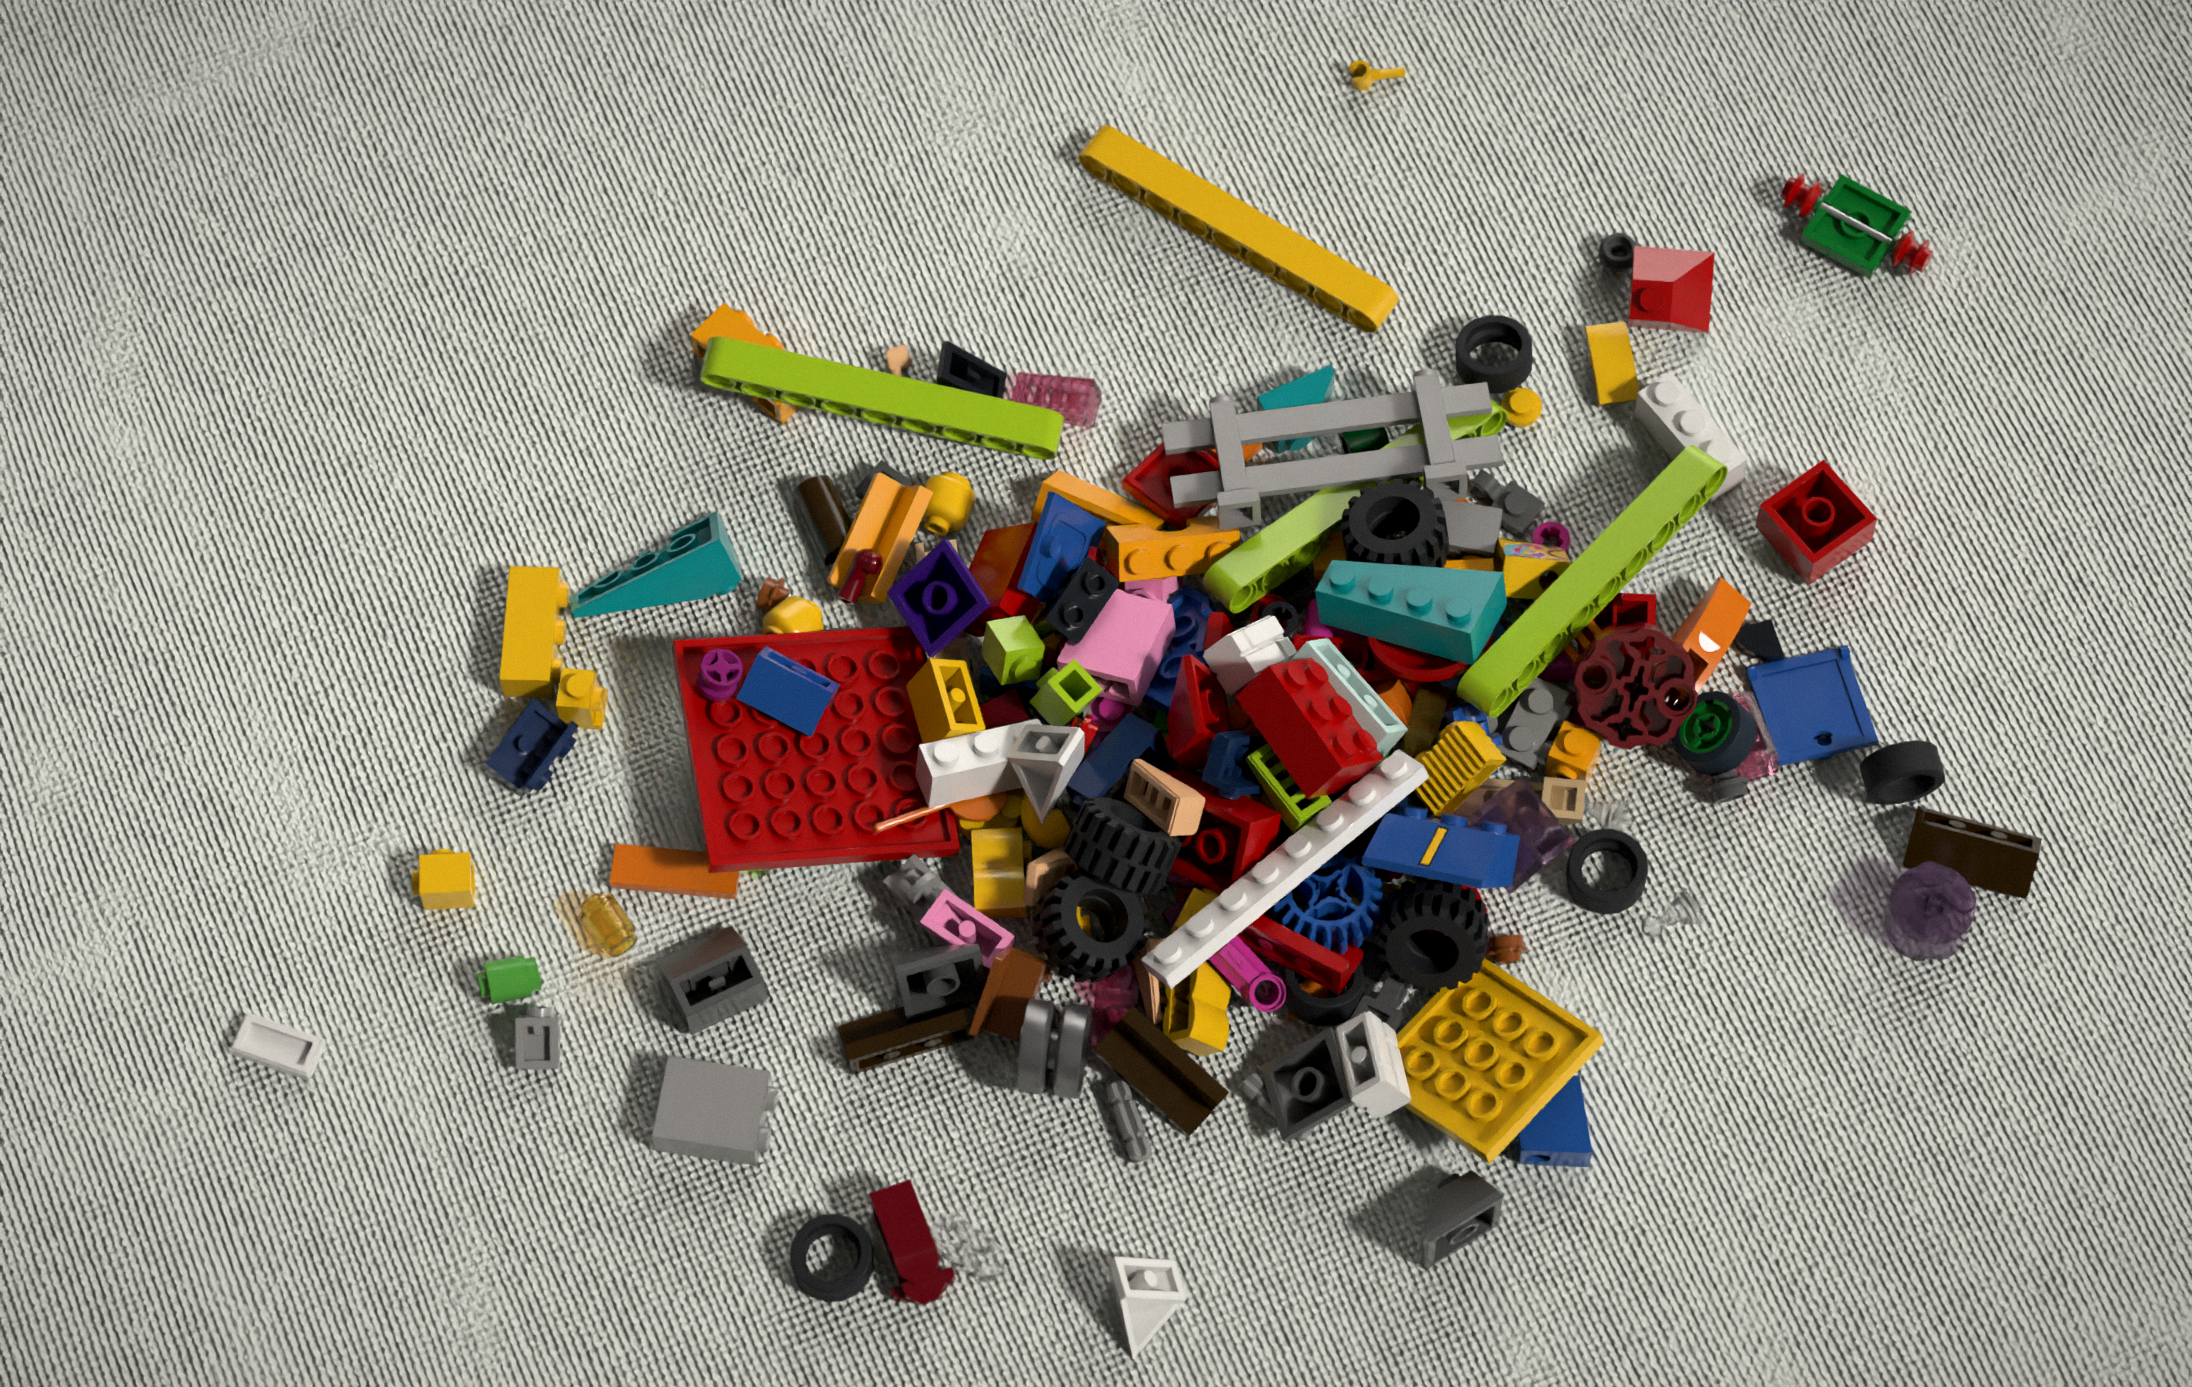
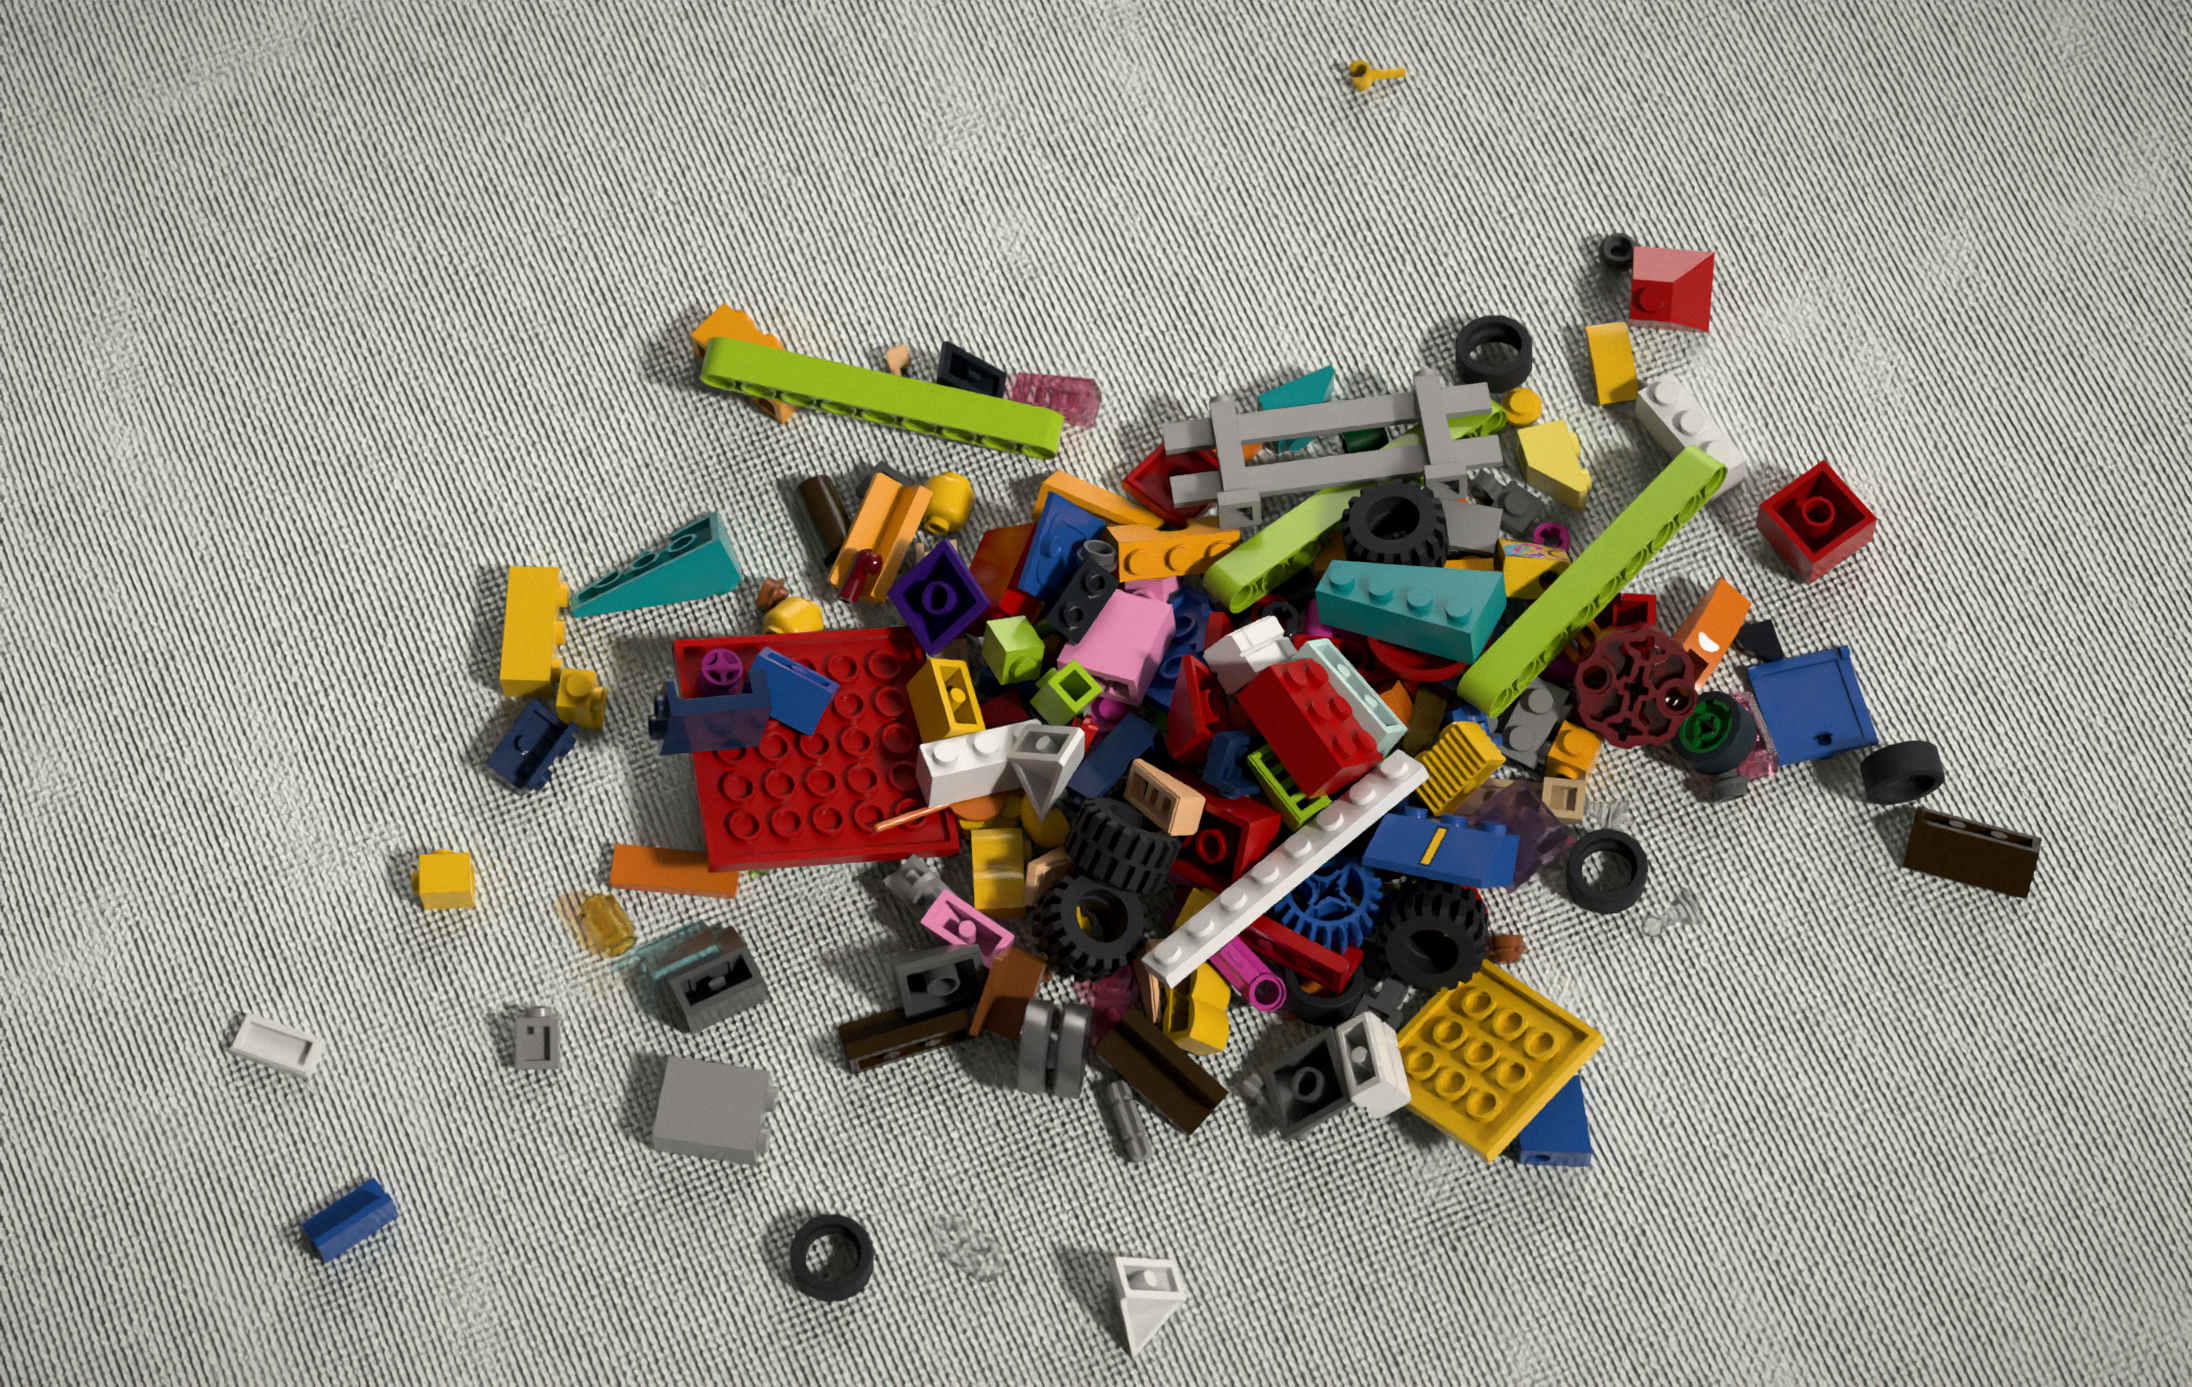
bright green brick [477,955,542,1005] -> none
dark red piece [869,1179,956,1305] -> none
yellow beam [1078,125,1399,334] -> none
dark grey slope [1421,1170,1503,1270] -> none
green plate [1780,173,1933,279] -> none
clear purple brick [1885,861,1976,962] -> none
none -> blue panel [301,1177,399,1263]
none -> clear light blue piece [635,919,722,981]
none -> dark blue panel [648,669,772,756]
none -> dark grey plate [1076,540,1118,573]
none -> light yellow slope [1515,419,1592,510]

